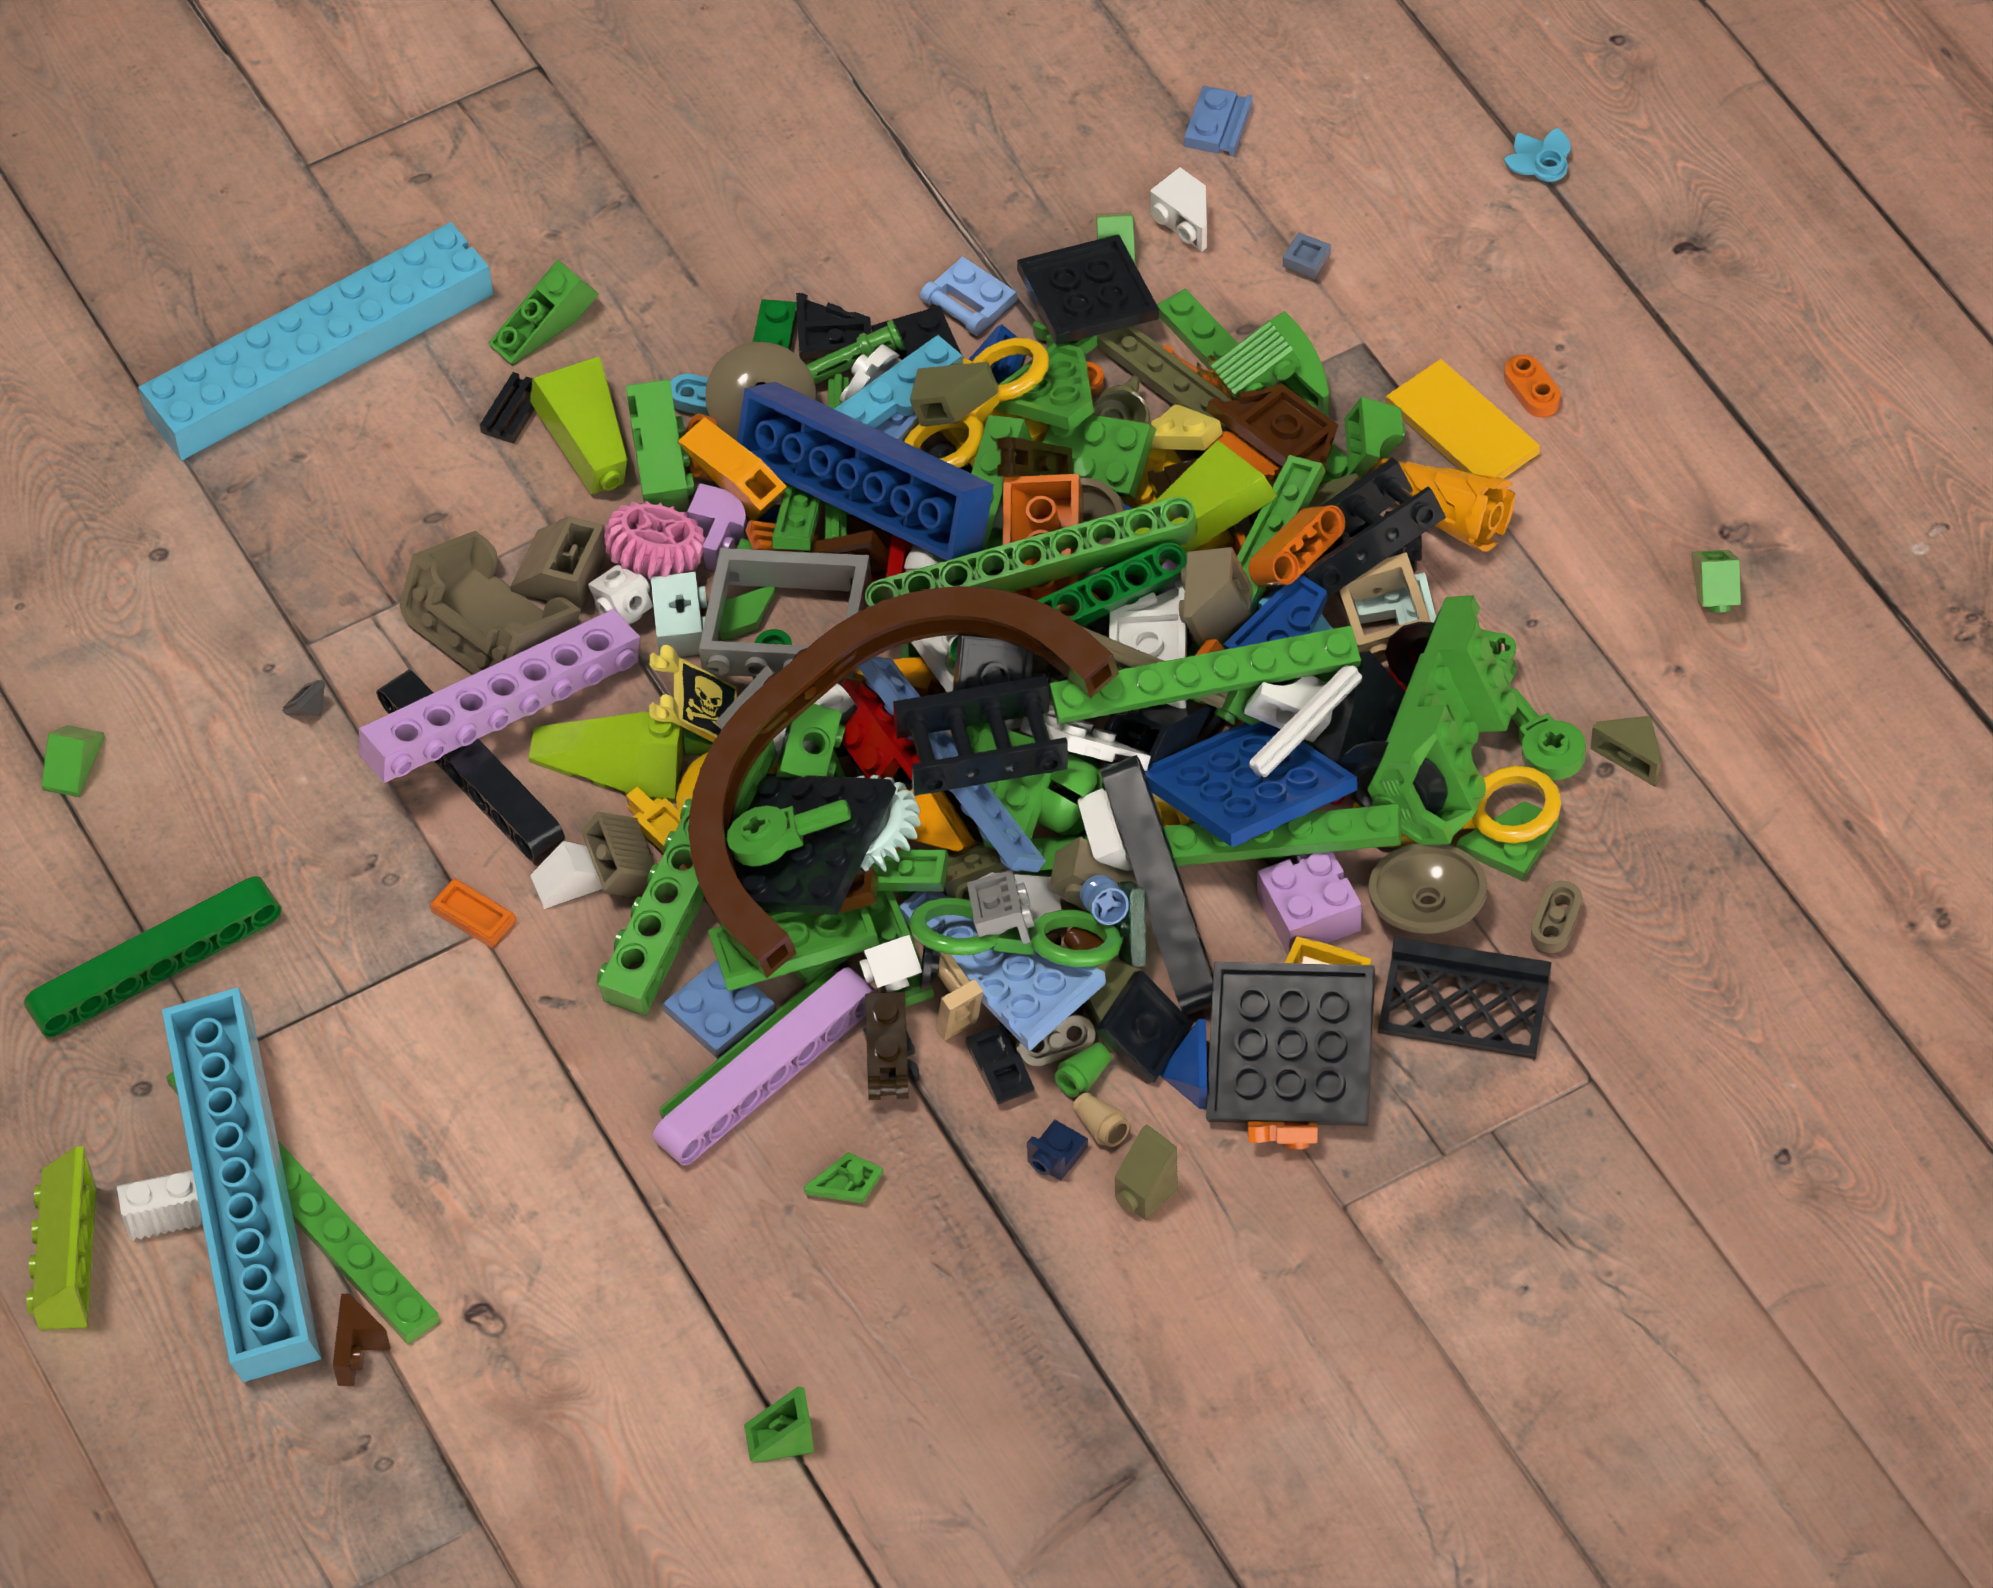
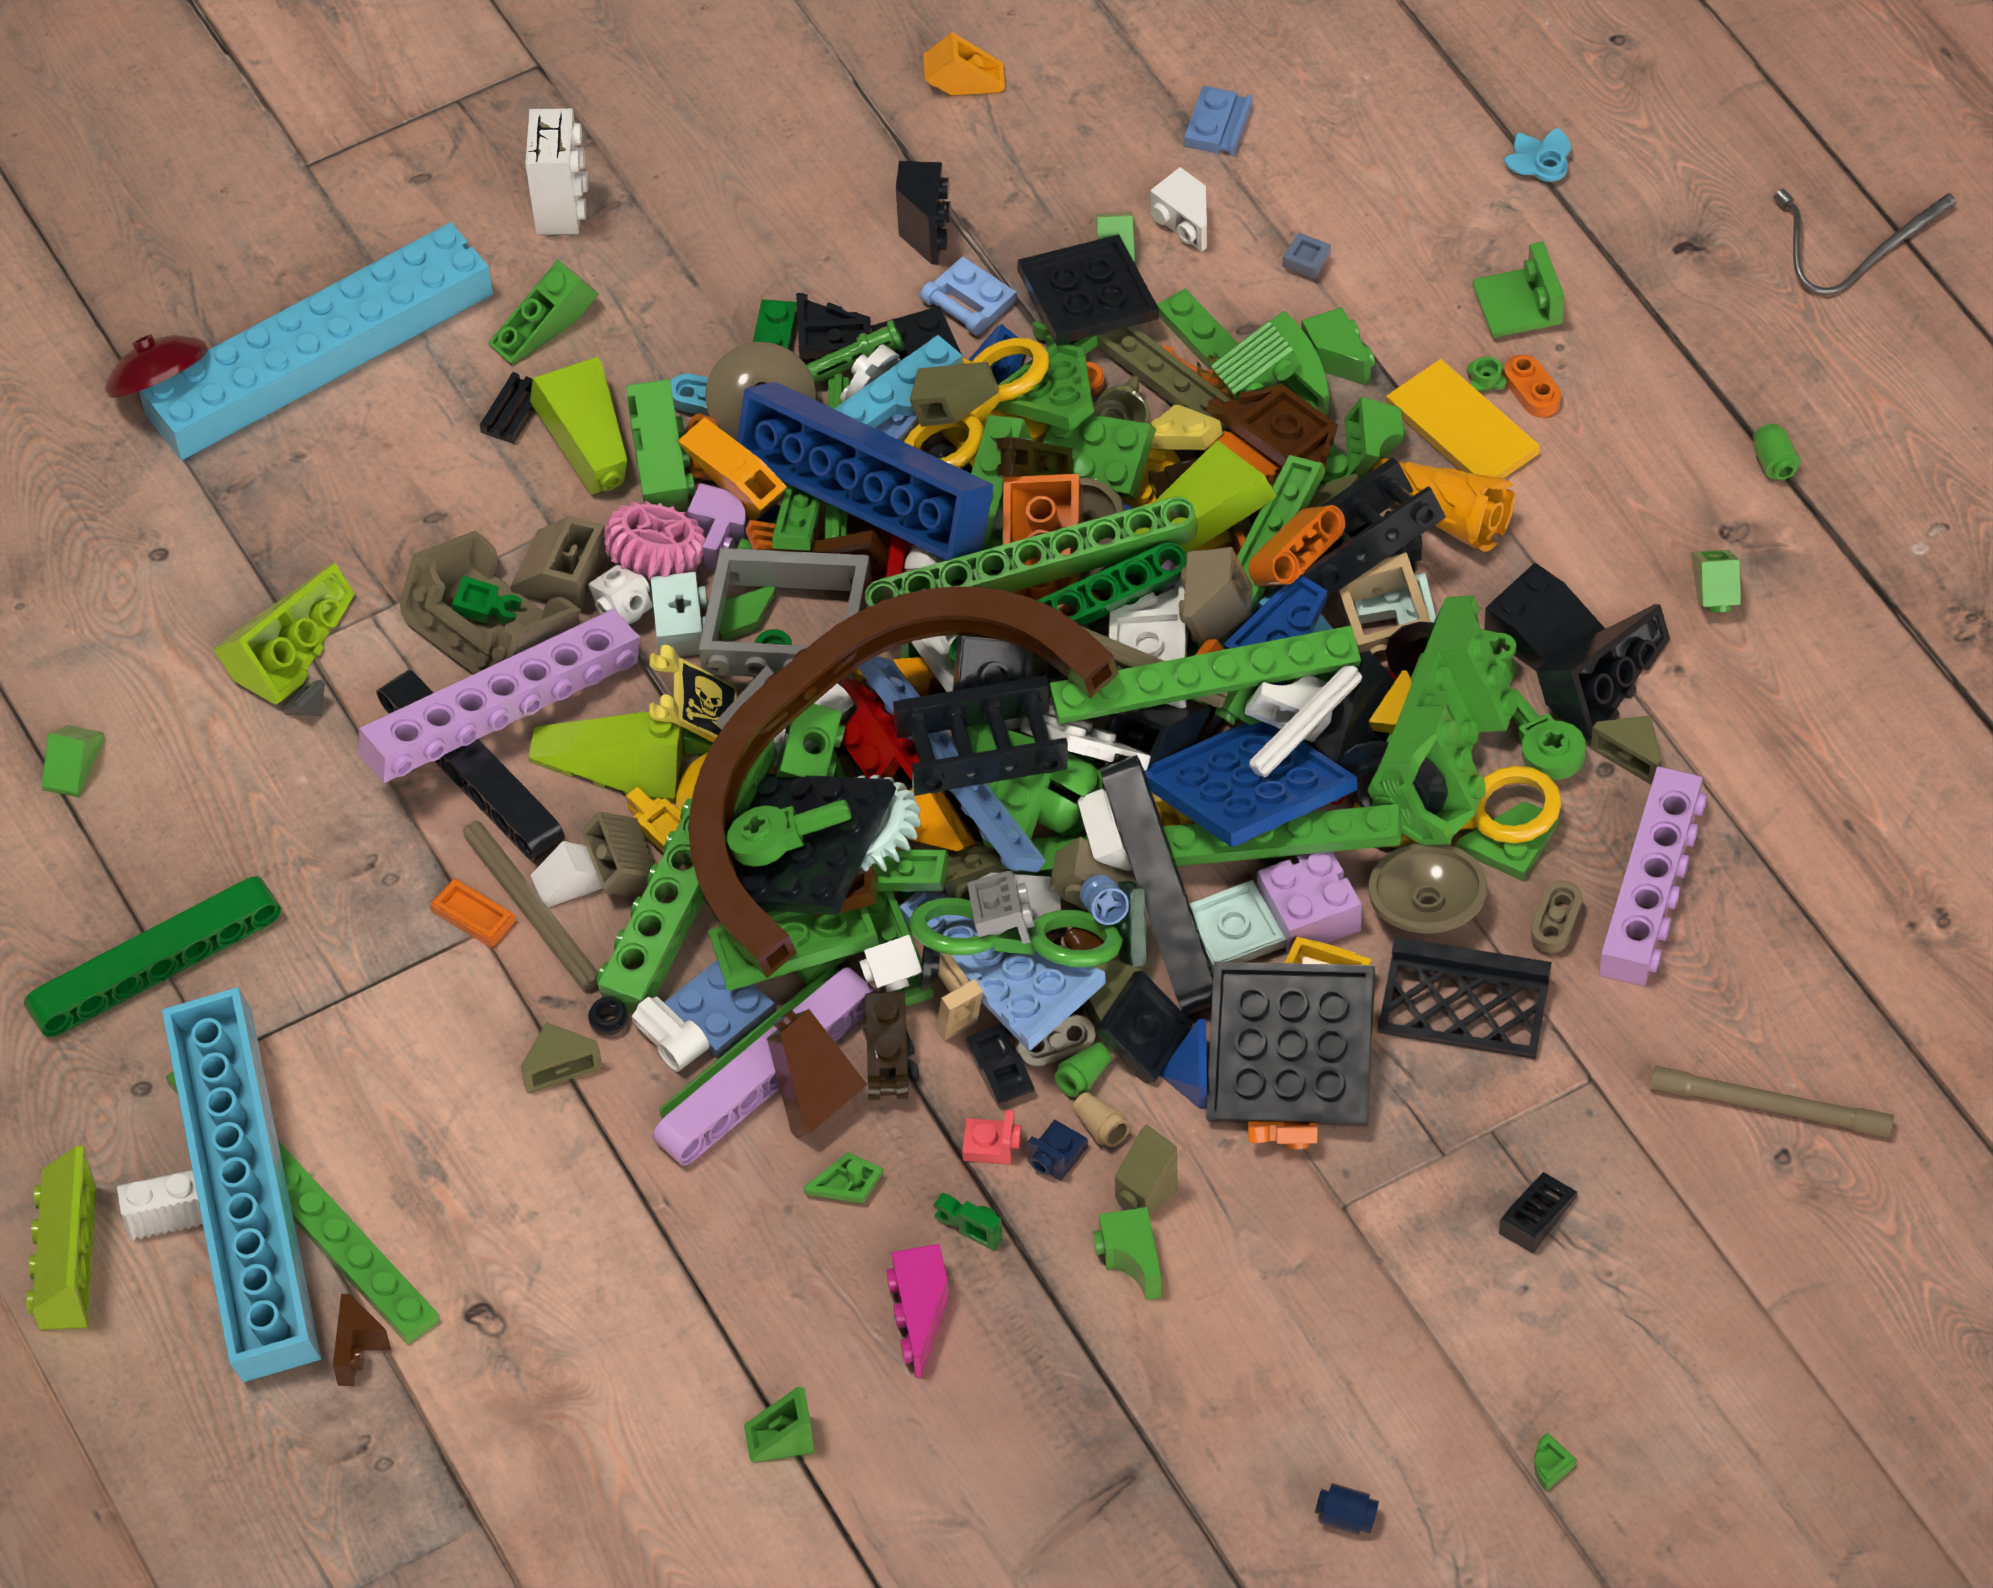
none -> dark red dish [105,334,208,398]
none -> lime wedge [213,563,355,704]
none -> green plate [452,575,522,625]
none -> dark tan axle [463,821,598,991]
none -> olive slope [521,1022,603,1093]
none -> white brick [525,108,588,235]
none -> black plate [588,997,628,1035]
none -> white piece [632,997,710,1072]
none -> reddish brown slope [767,1009,867,1138]
none -> dark pink slope [886,1243,949,1378]
none -> black slope [896,161,951,265]
none -> light orange slope [923,32,1005,95]
none -> green plate [934,1192,1002,1251]
none -> coral bracket [962,1110,1022,1164]
none -> bright green arch [1093,1207,1162,1300]
none -> light aqua plate [1190,880,1286,973]
none -> bright green slope [1301,307,1375,385]
none -> dark blue brick [1315,1483,1379,1535]
none -> yellow tile [1368,670,1413,733]
none -> bright green plate [1466,356,1507,392]
none -> bright green bracket [1472,241,1565,338]
none -> black slope [1484,562,1605,671]
none -> black slope [1499,1172,1578,1253]
none -> bright green tile [1534,1432,1577,1491]
none -> black wedge [1536,604,1670,740]
none -> lavender brick [1599,766,1707,986]
none -> dark tan piece [1651,1065,1894,1139]
none -> bright green brick [1753,424,1801,480]
none -> flat silver piece [1773,188,1956,295]

